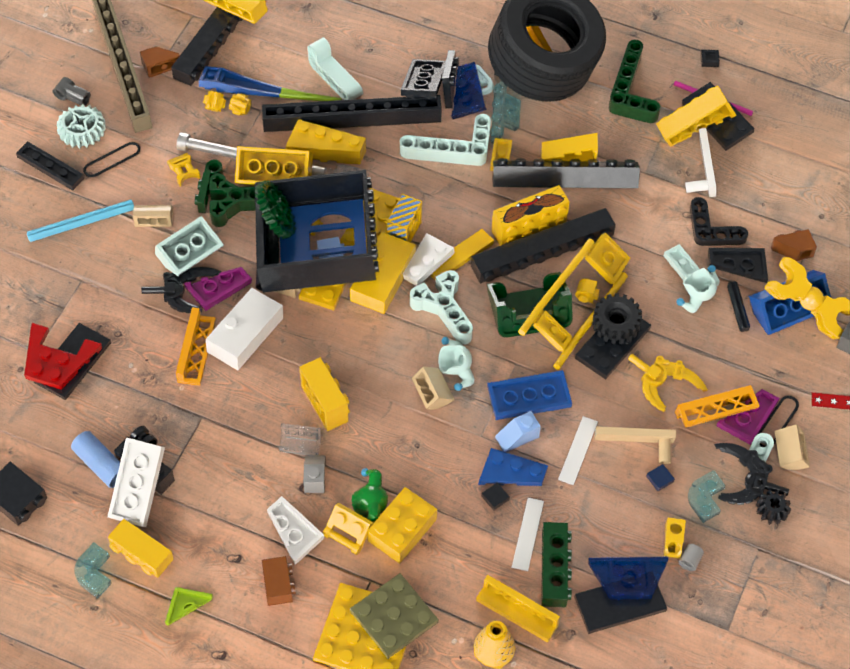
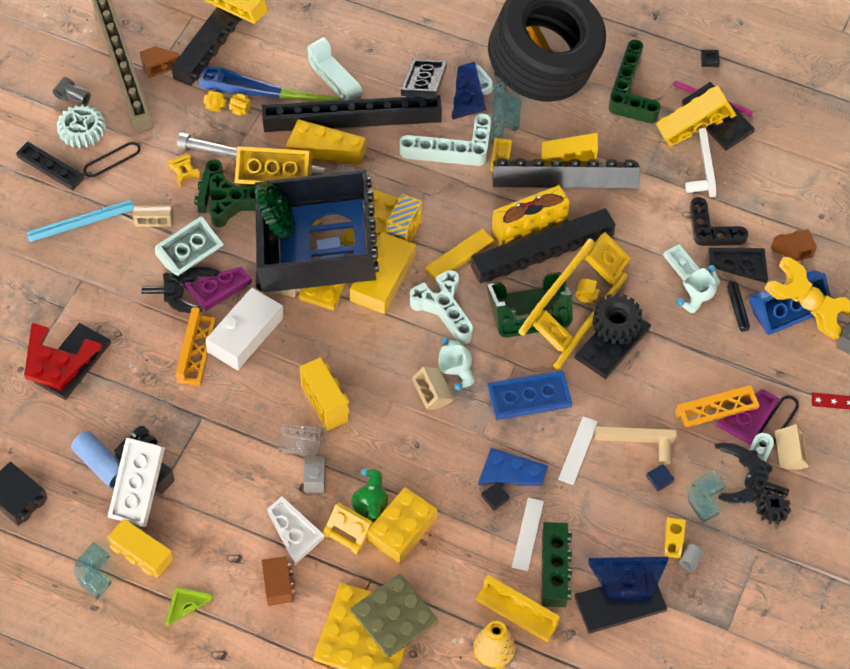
white wing [403,233,455,286] -> none
black wing [442,50,459,108] -> none
light blue slope [495,411,541,452] -> none
yellow bar [628,353,708,412] -> none

